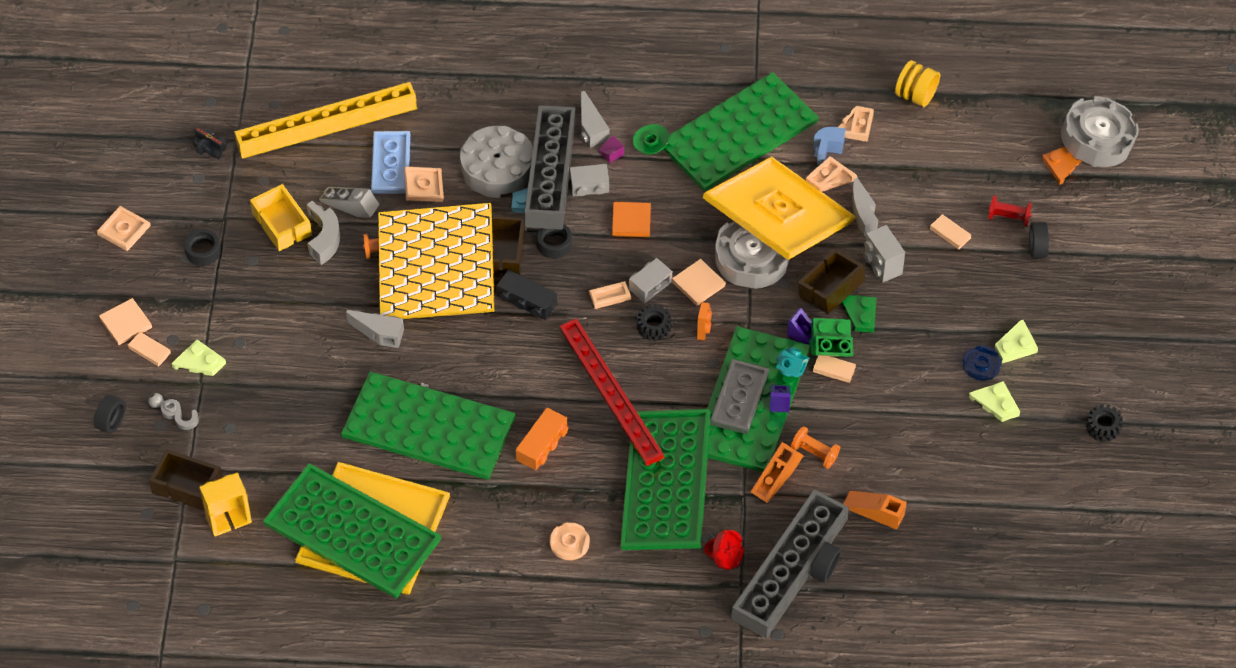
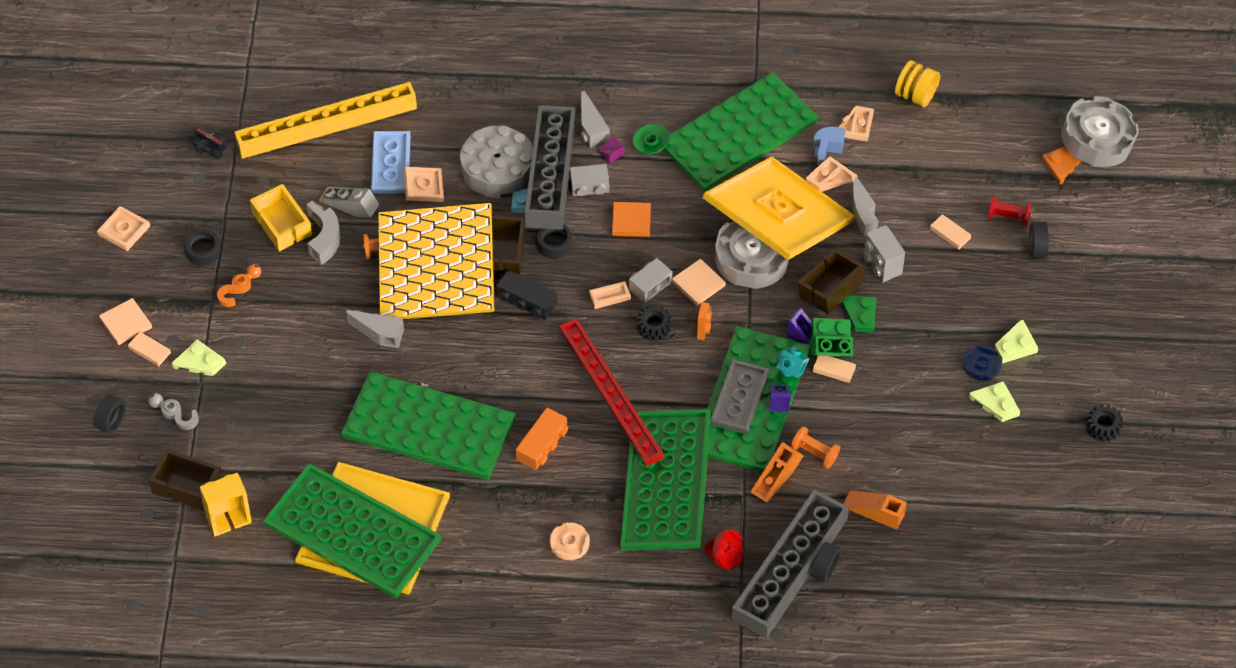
none -> orange piece [217,264,262,307]

